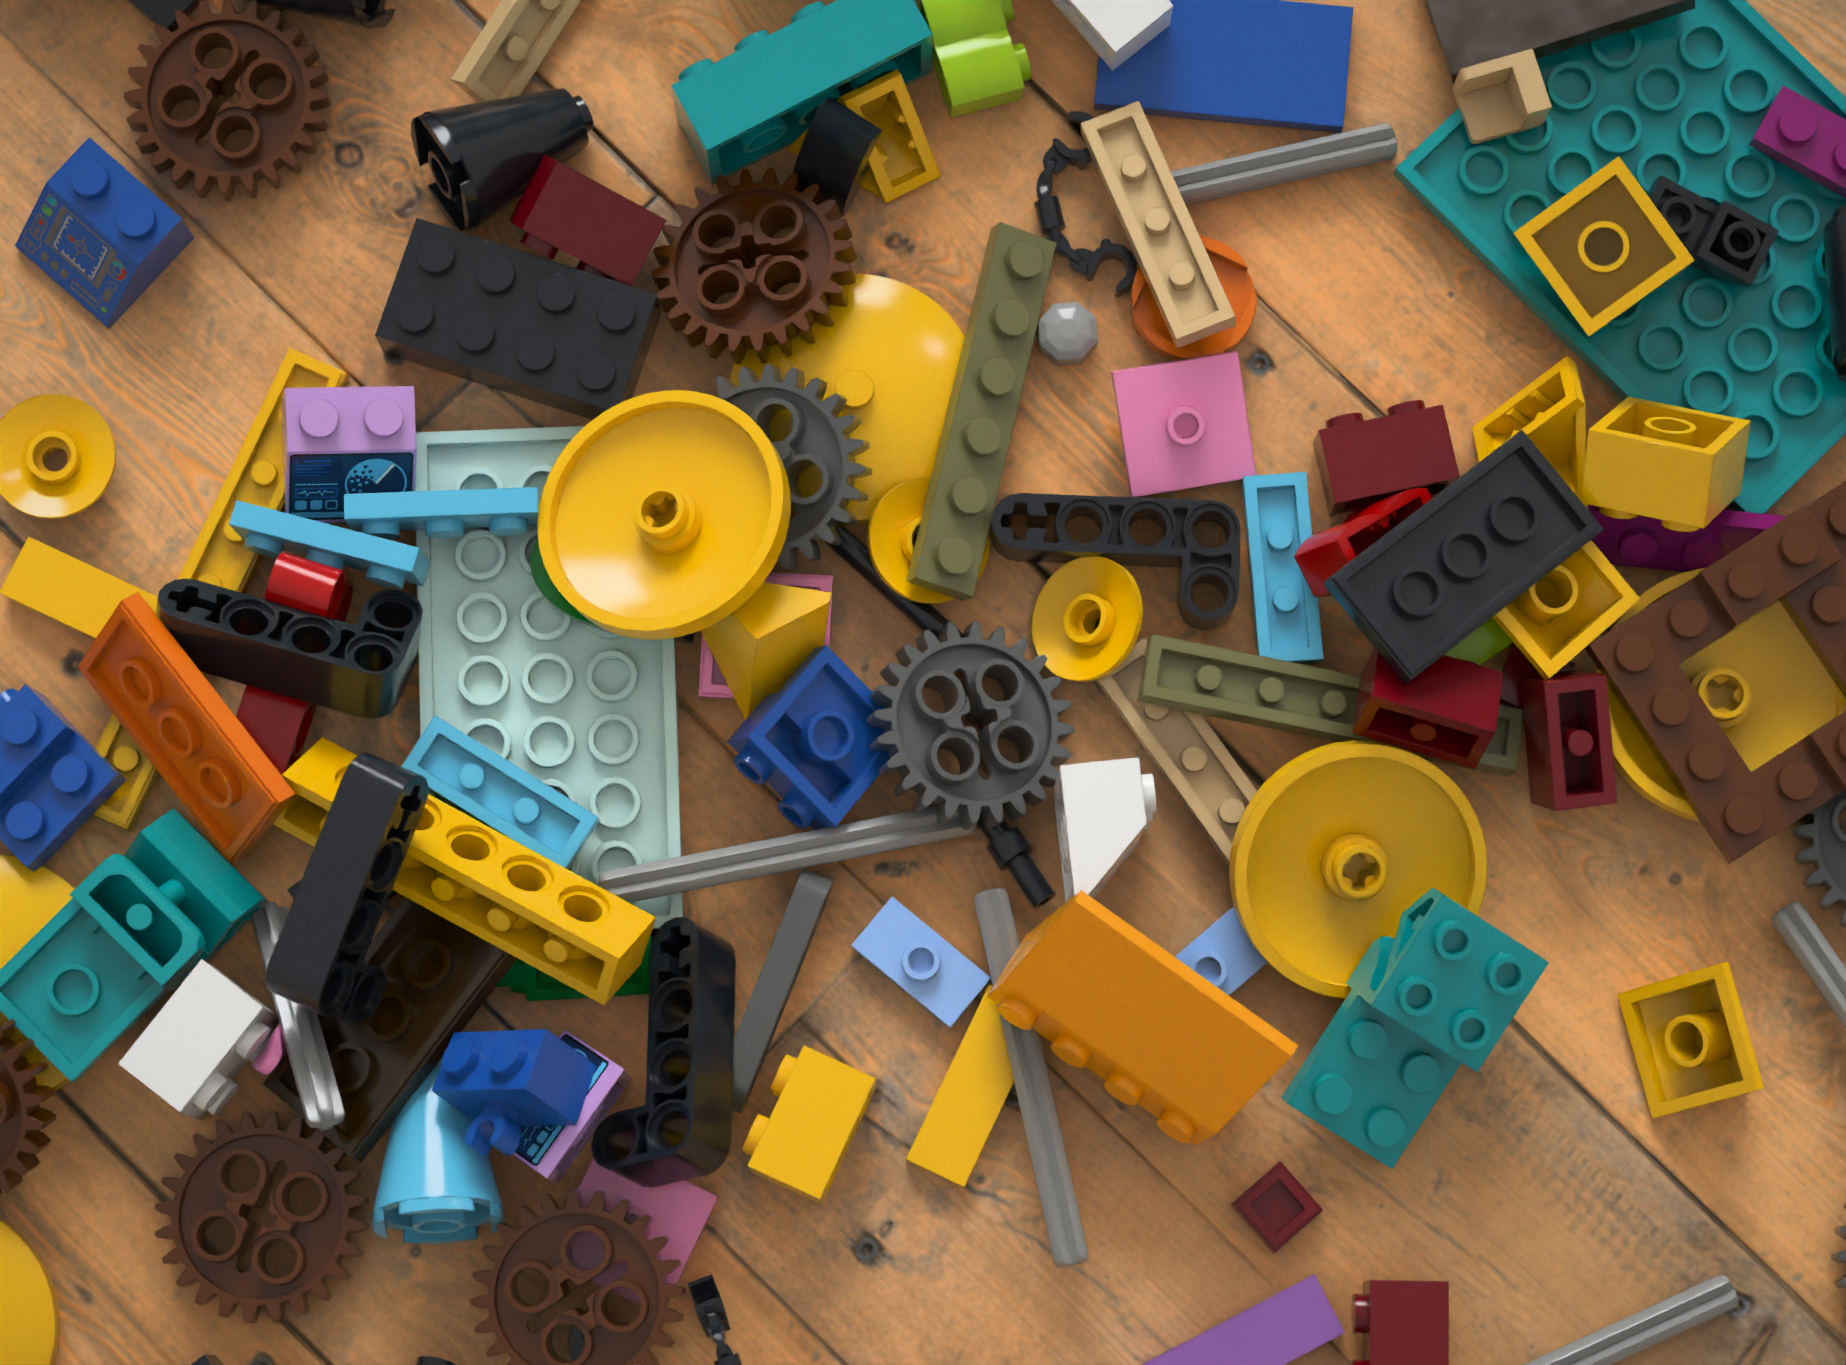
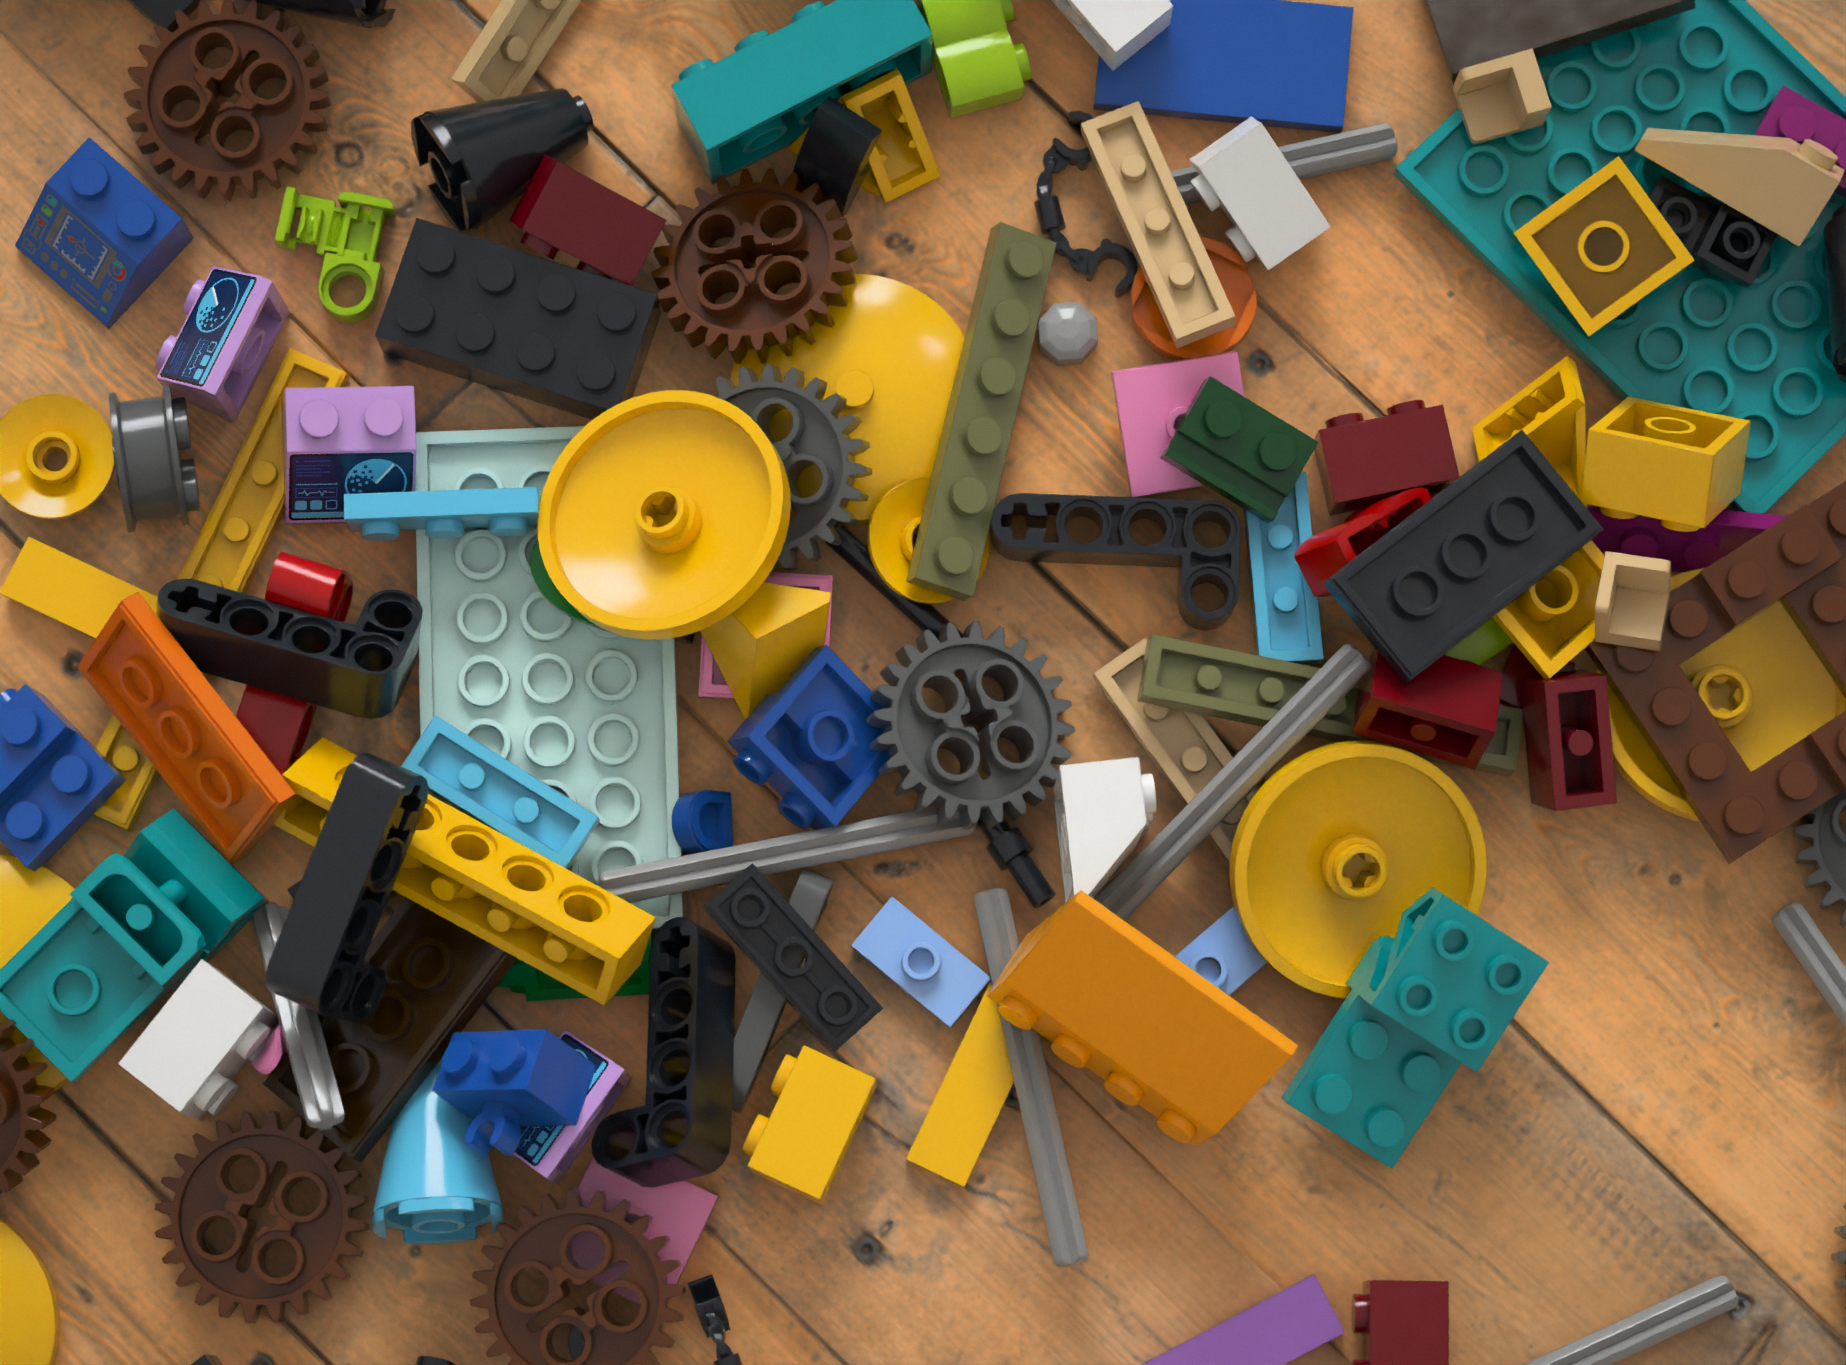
medium azure plate [229,500,431,590] -> none
yellow dish [1031,556,1143,682] -> none
dark red tile [1230,1161,1323,1254] -> none
yellow slope [1617,962,1764,1119] -> none
none -> dark grey wheel [109,386,200,533]
none -> slope [155,266,290,423]
none -> lime piece [275,186,396,323]
none -> blue tile [672,790,733,855]
none -> black tile [703,863,883,1053]
none -> light grey axle [1095,643,1371,921]
none -> dark green plate [1160,376,1318,523]
none -> white brick [1189,117,1331,270]
none -> tan panel [1595,551,1671,651]
none -> tan slope [1634,128,1845,247]

